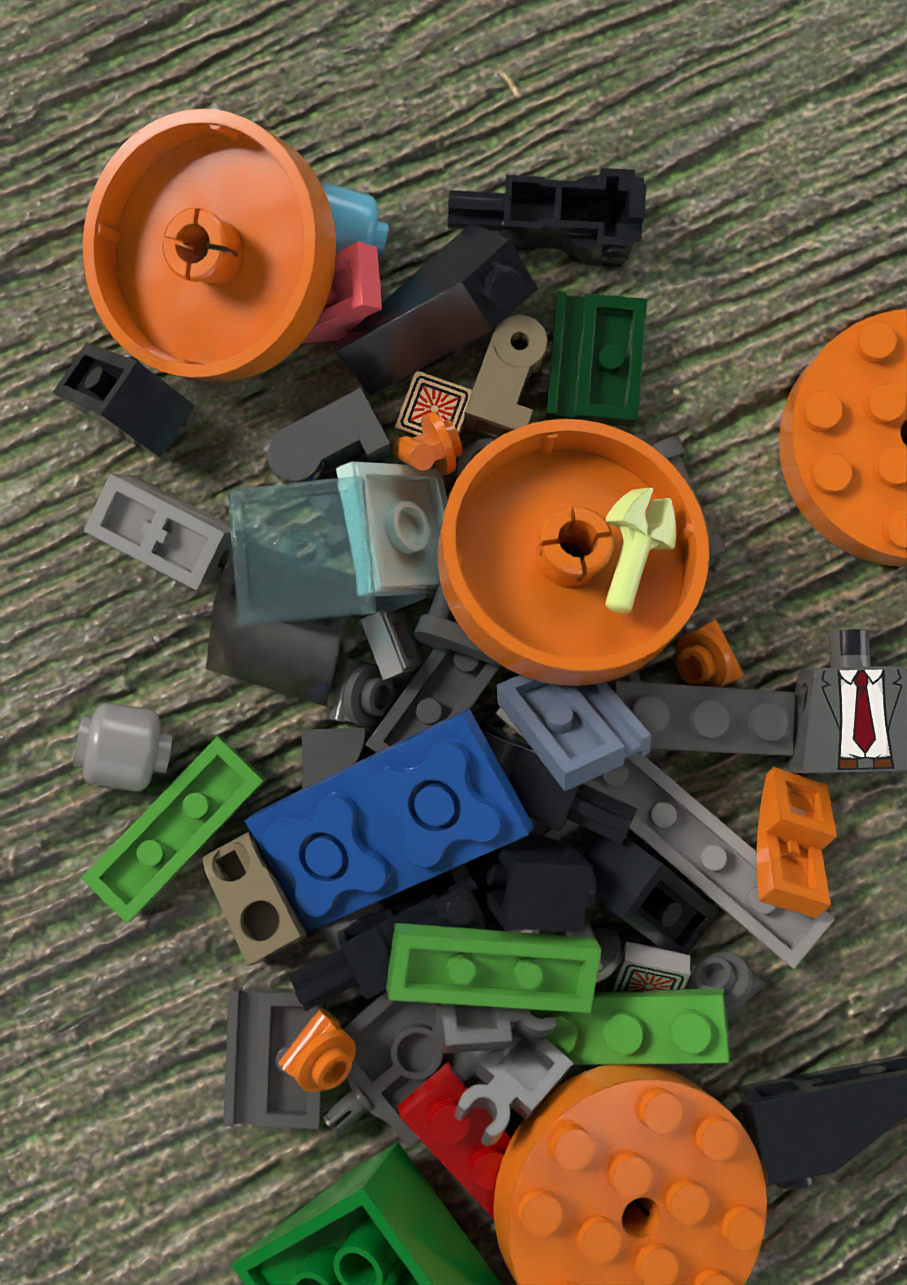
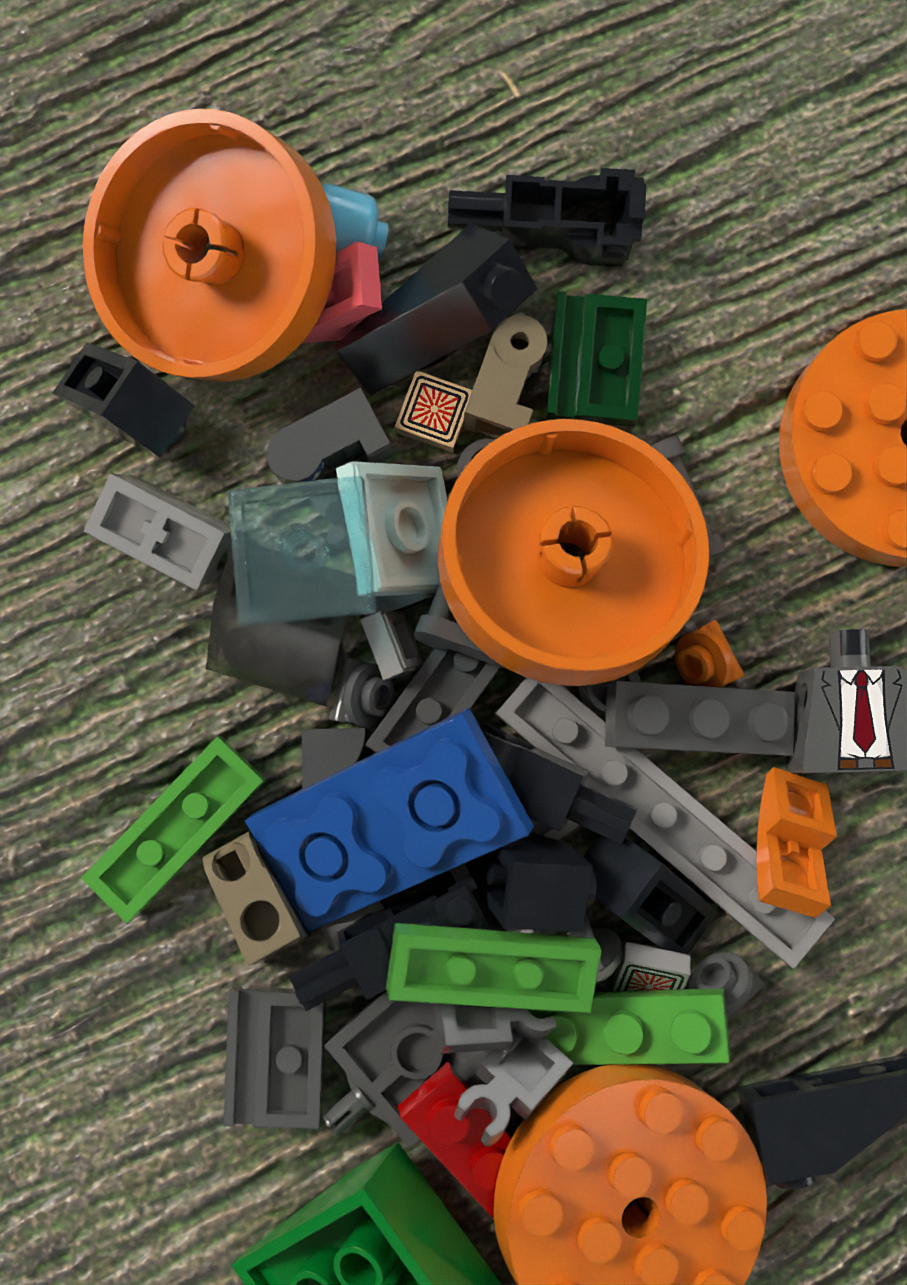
light grey head [73,703,172,792] -> none
orange plate [279,1008,356,1093] -> none
orange plate [393,412,462,476] -> none
sand blue plate [497,675,651,791] -> none
yellowish green bar [605,487,676,614] -> none

